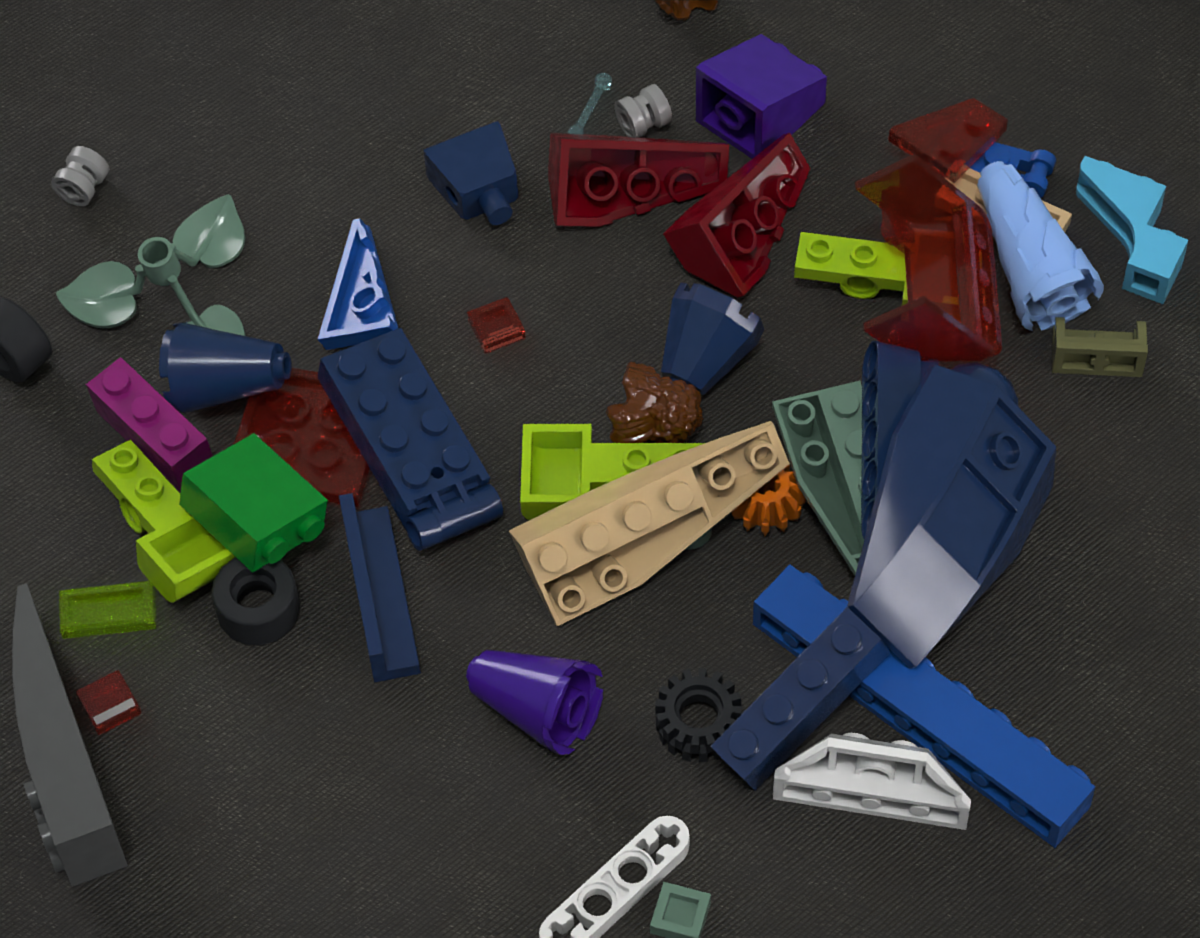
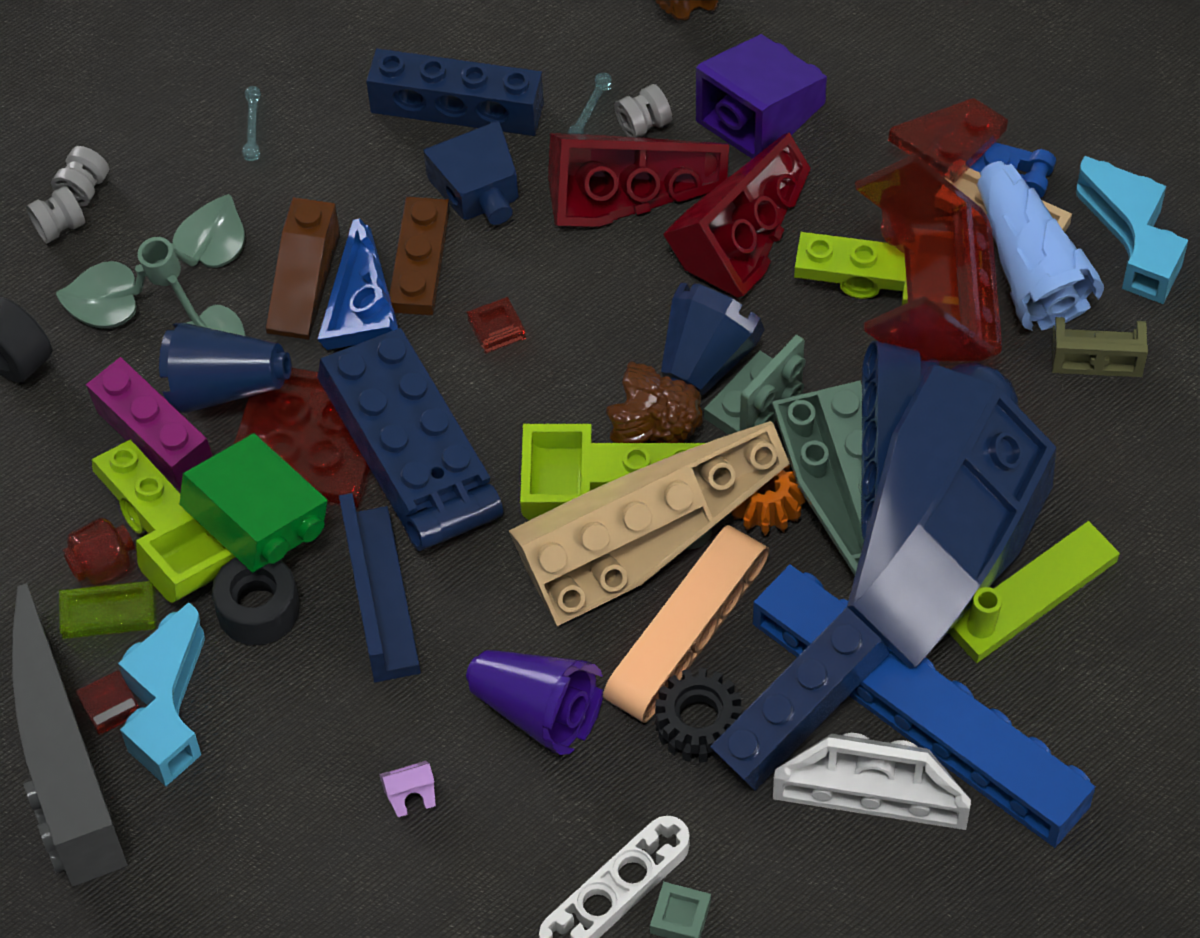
none -> light grey wheel [26,186,86,244]
none -> clear red head [62,517,135,586]
none -> medium azure arch [118,602,205,786]
none -> clear light blue hinge [242,86,261,161]
none -> reddish brown slope [266,197,340,340]
none -> dark blue brick [366,48,544,136]
none -> lavender tile [379,761,436,817]
none -> reddish brown plate [389,197,450,316]
none -> light nougat beam [603,525,770,723]
none -> sand green bracket [704,335,806,435]
none -> lime piece [948,521,1120,664]

